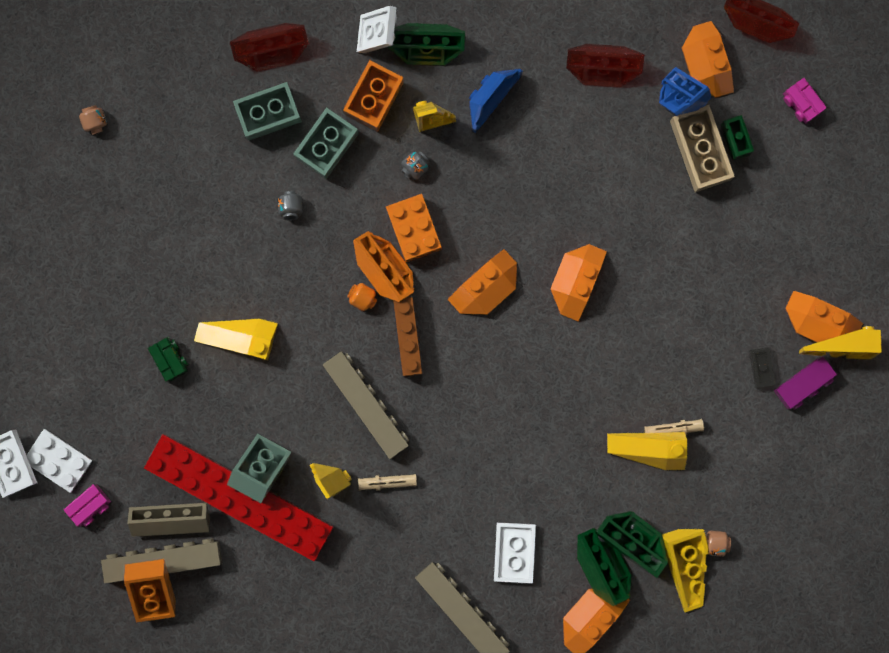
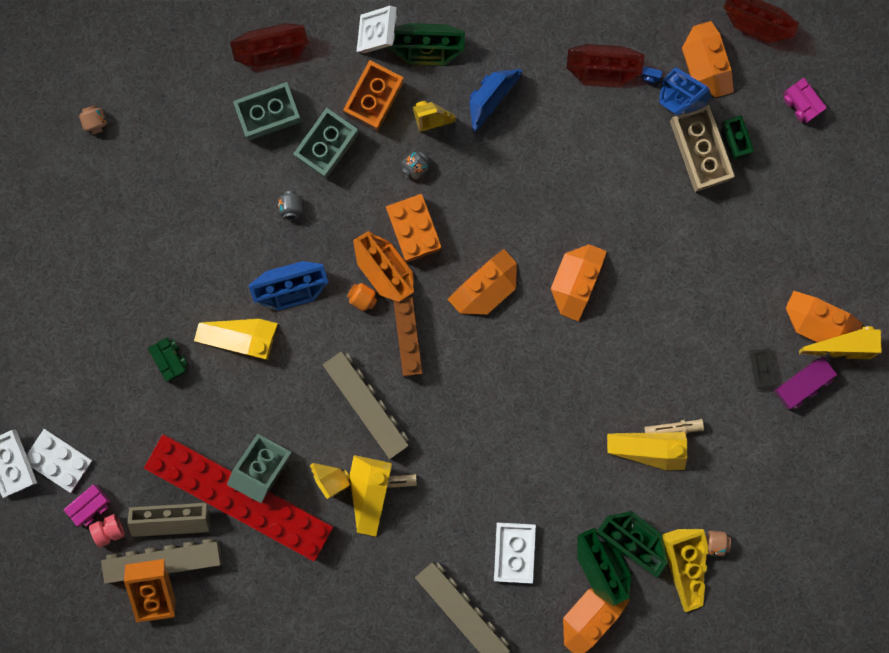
none -> coral wheel [89,514,125,548]
none -> blue wedge [249,261,328,311]
none -> yellow wedge [350,455,392,537]
none -> blue plate [640,66,662,83]

